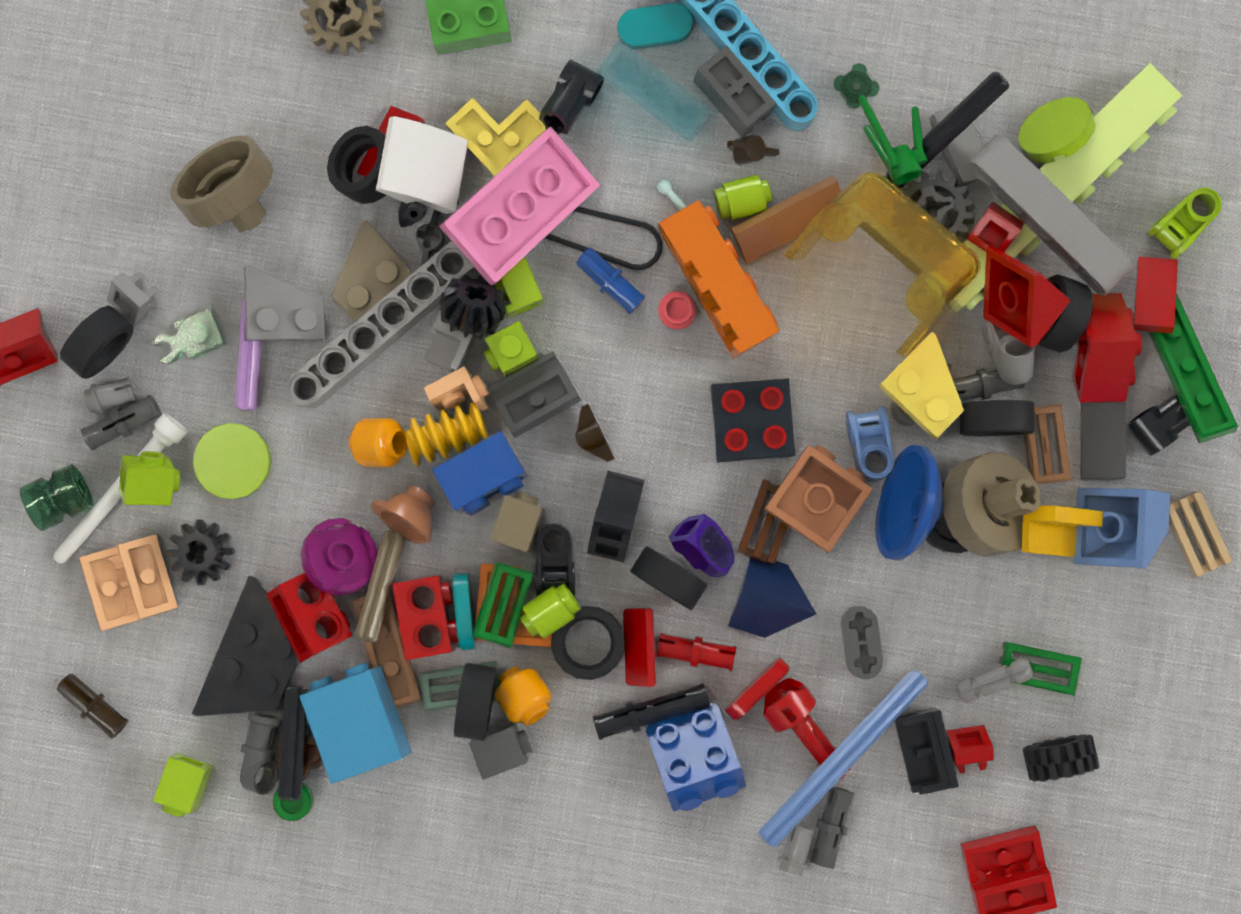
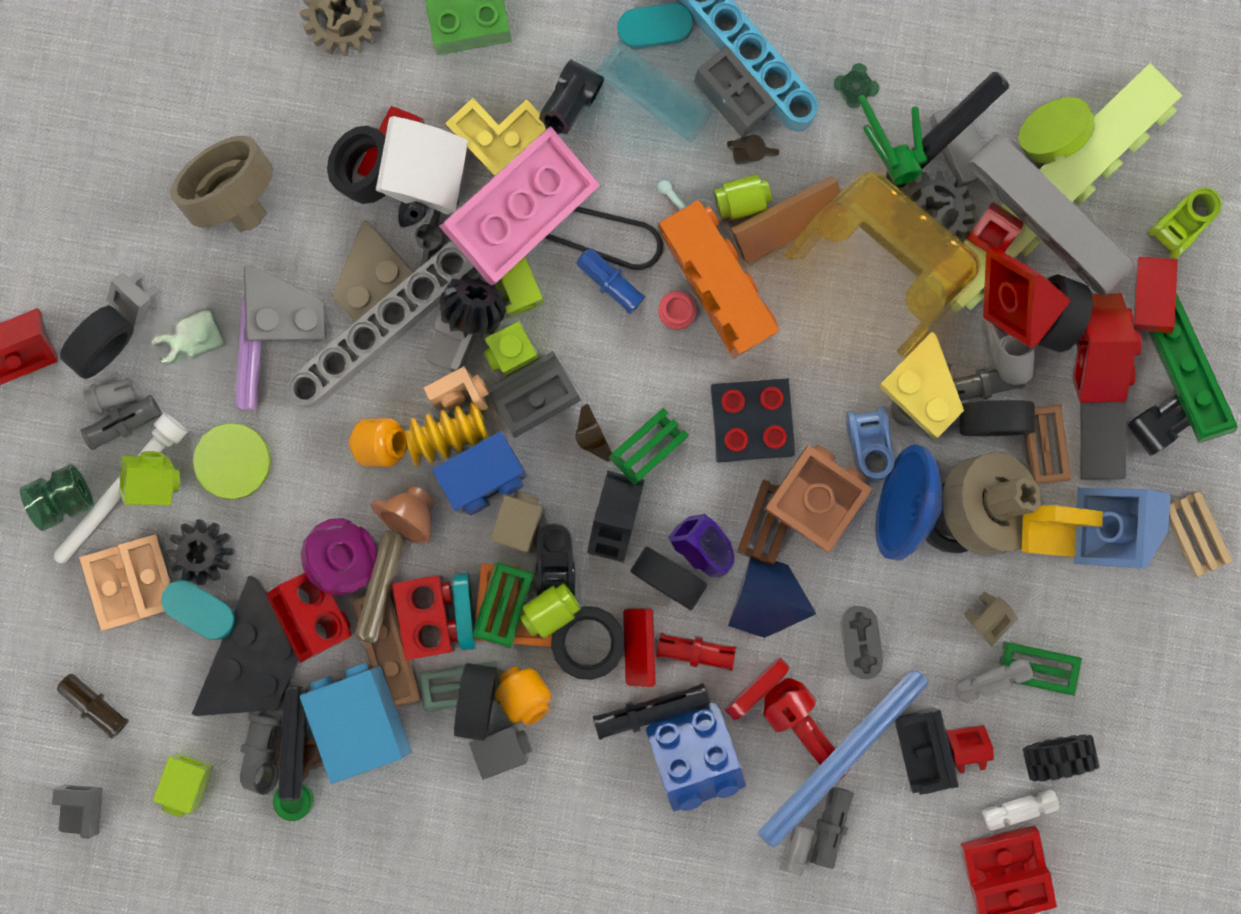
none -> dark grey panel [52,785,103,839]
none -> teal tile [161,580,235,640]
none -> green tile [608,408,689,486]
none -> dark tan tile [964,592,1018,646]
none -> white axle [982,790,1059,831]

